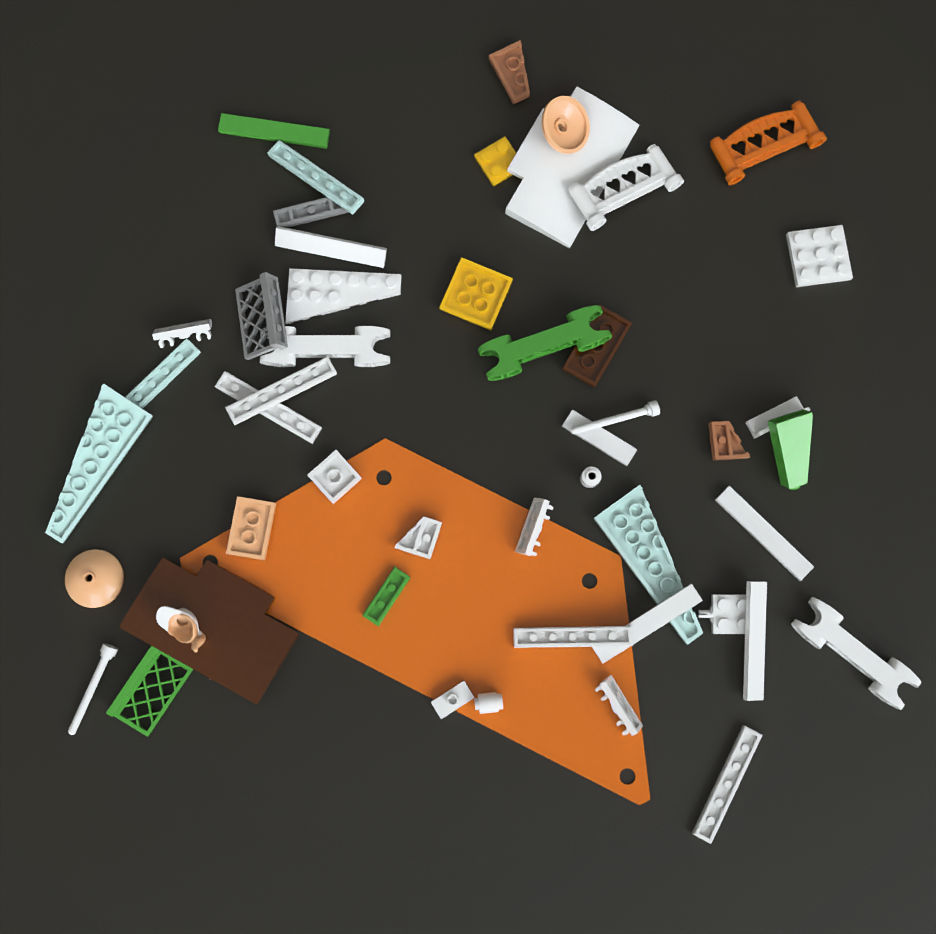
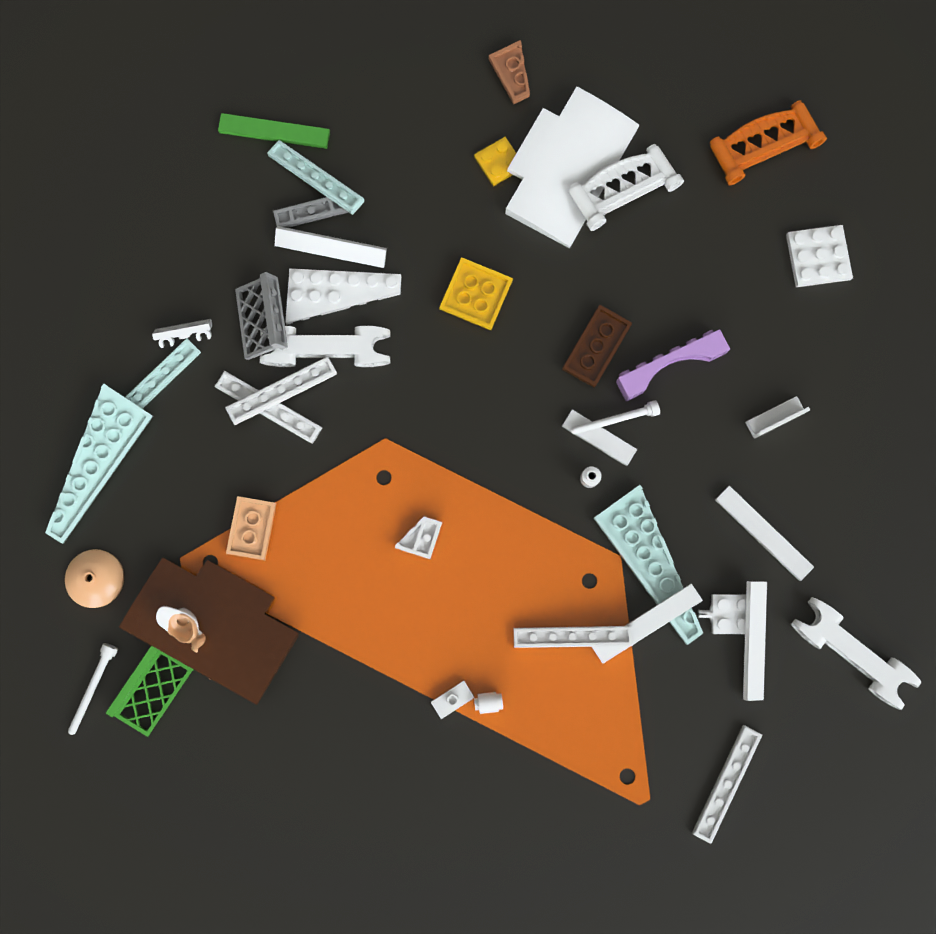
white plate [308,450,362,504] -> none
bright green tile [362,567,411,626] -> none
bright green piece [478,305,612,381] -> none
white plate [515,498,553,556] -> none
light nougat dish [542,96,590,154] -> none
white plate [595,675,643,736] -> none
nougat wing [708,421,750,461] -> none
slope [768,409,813,490] -> none
none -> lavender arch [616,329,730,401]

